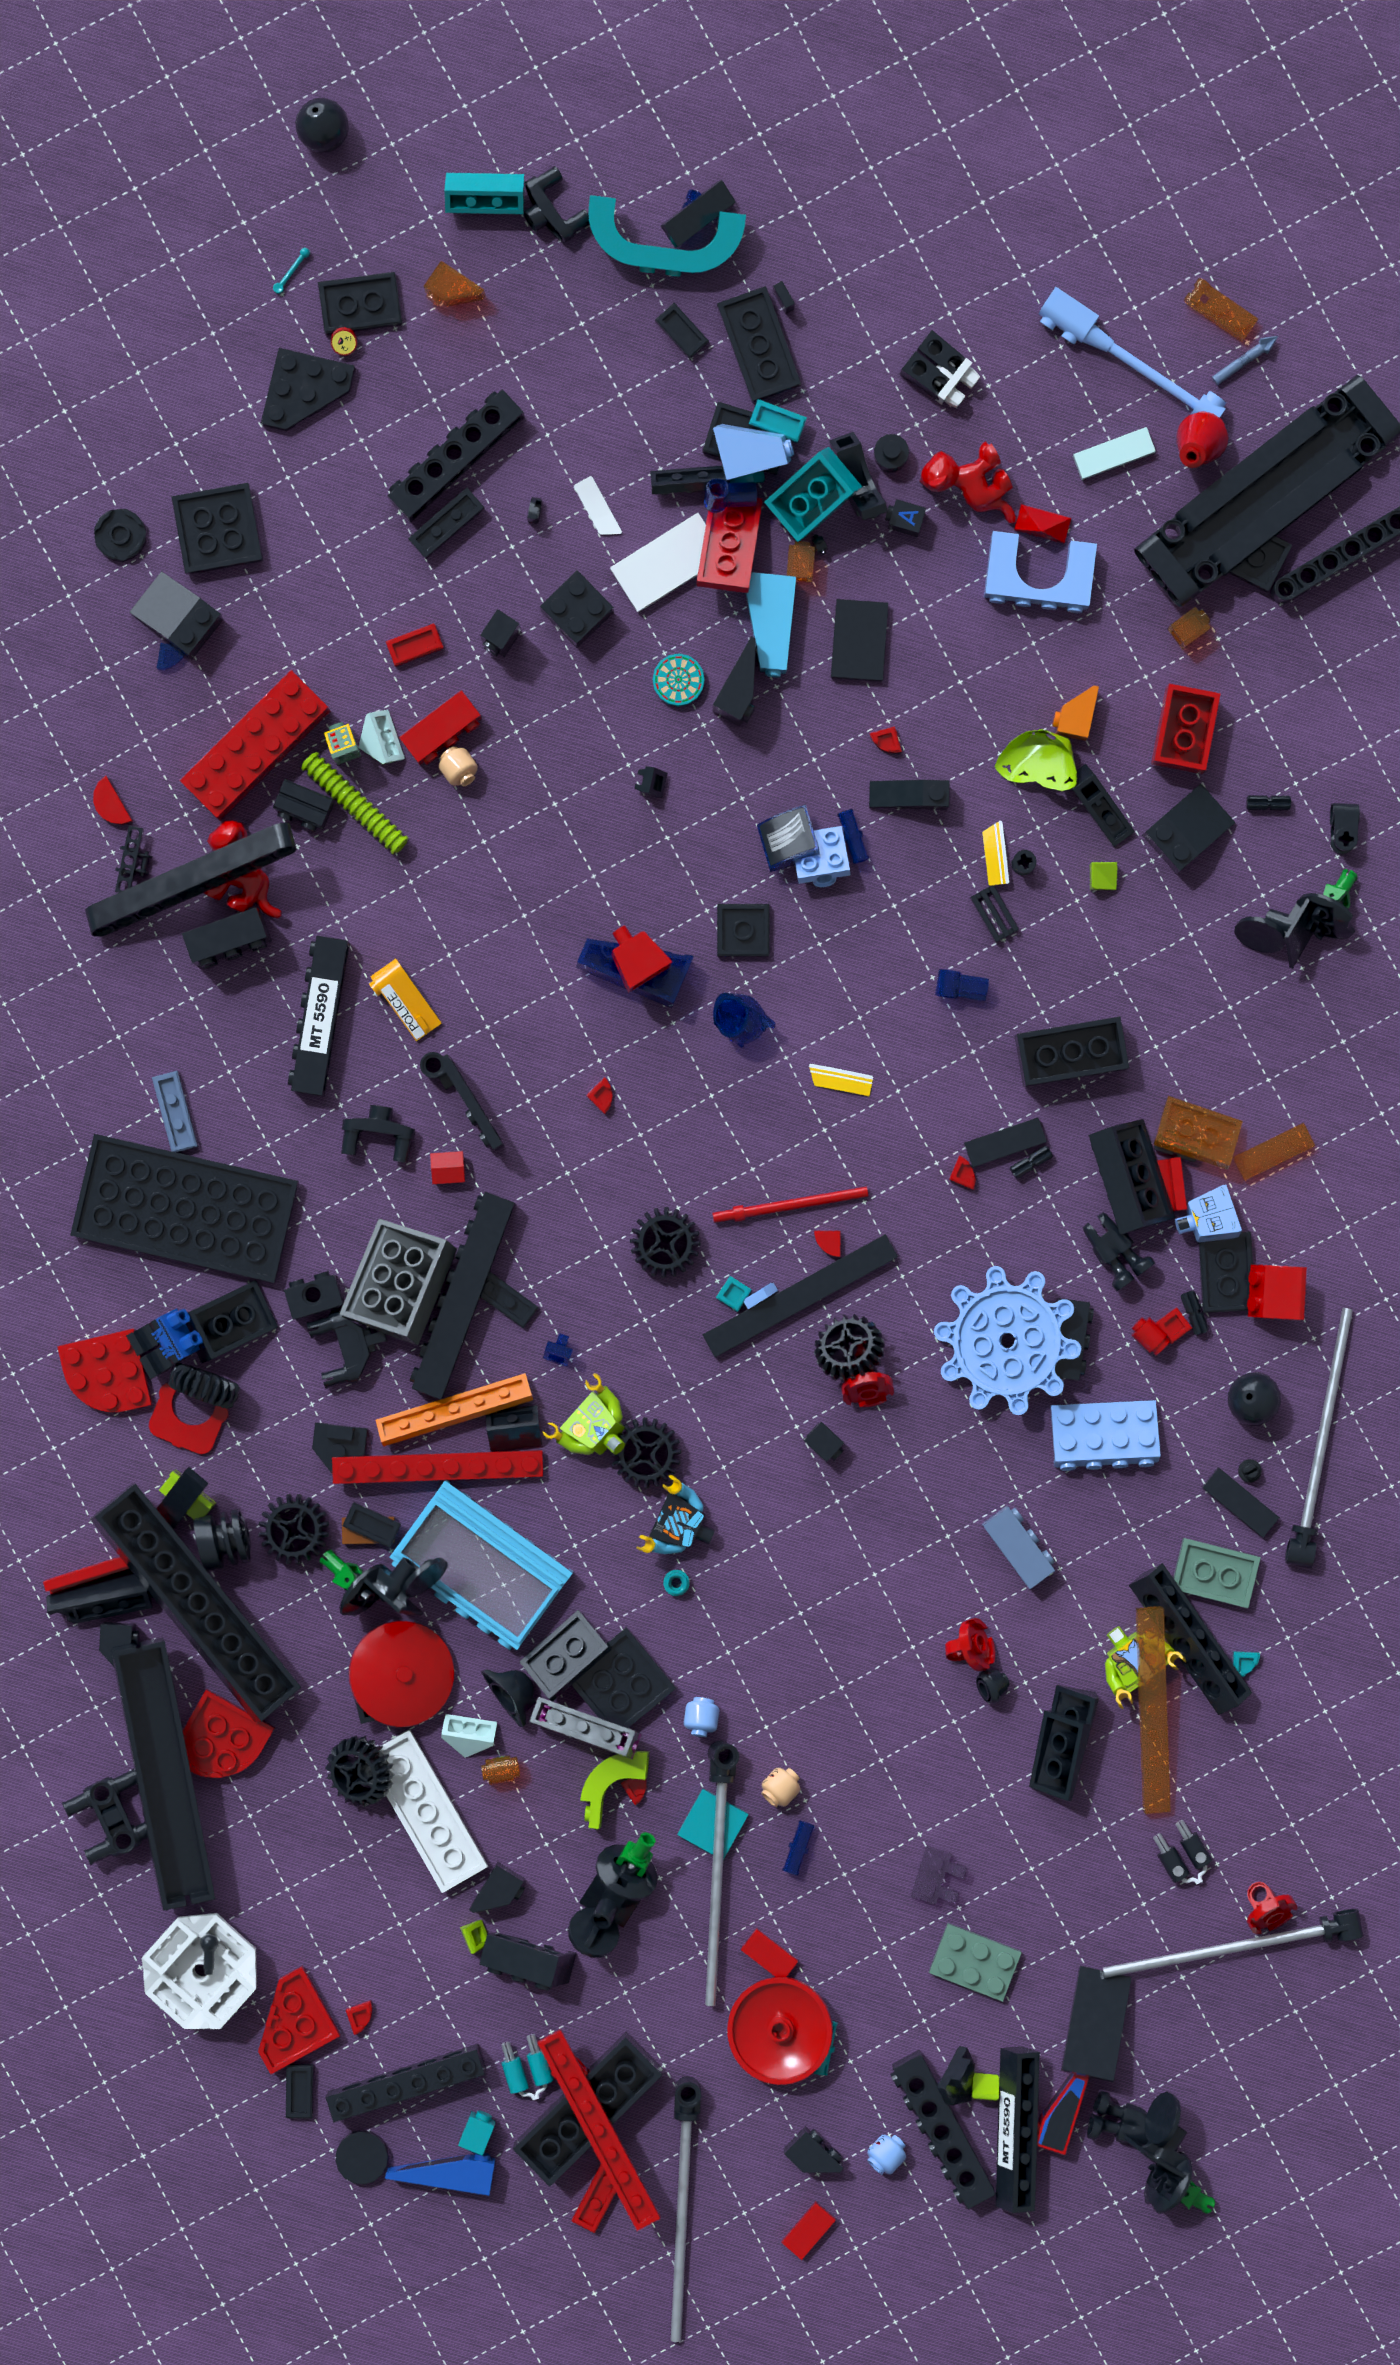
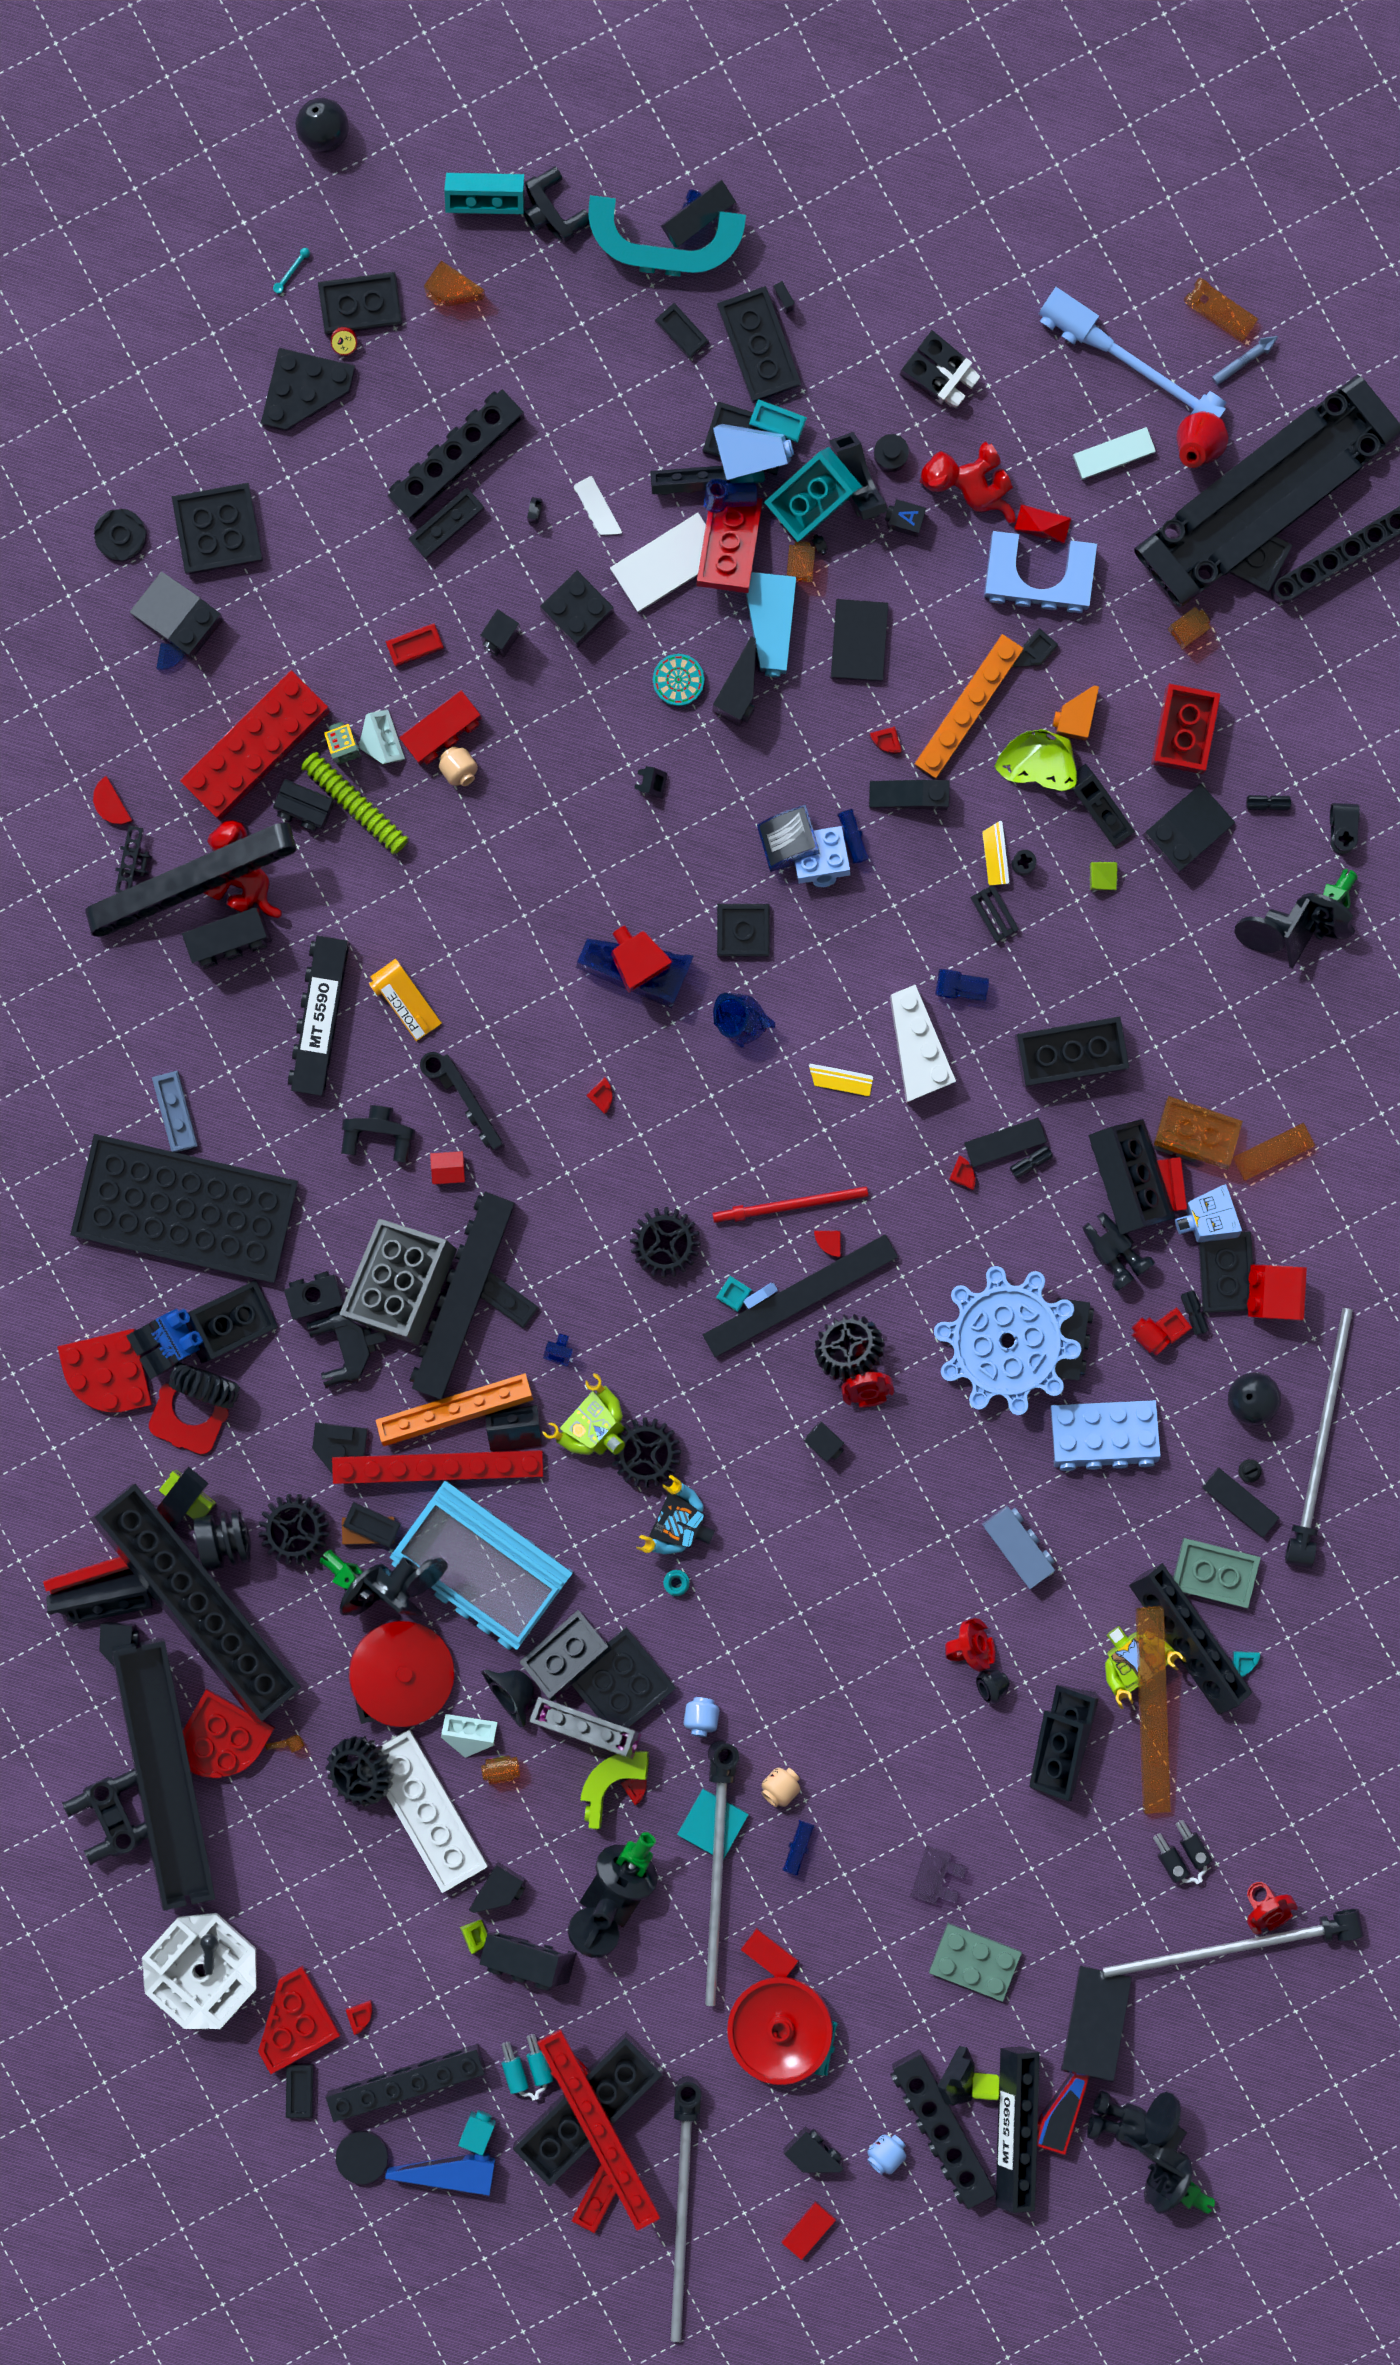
none -> clear orange hand [266,1735,304,1753]
none -> white wedge [890,985,956,1103]
none -> orange plate [914,634,1024,779]
none -> black tile [1012,628,1059,667]

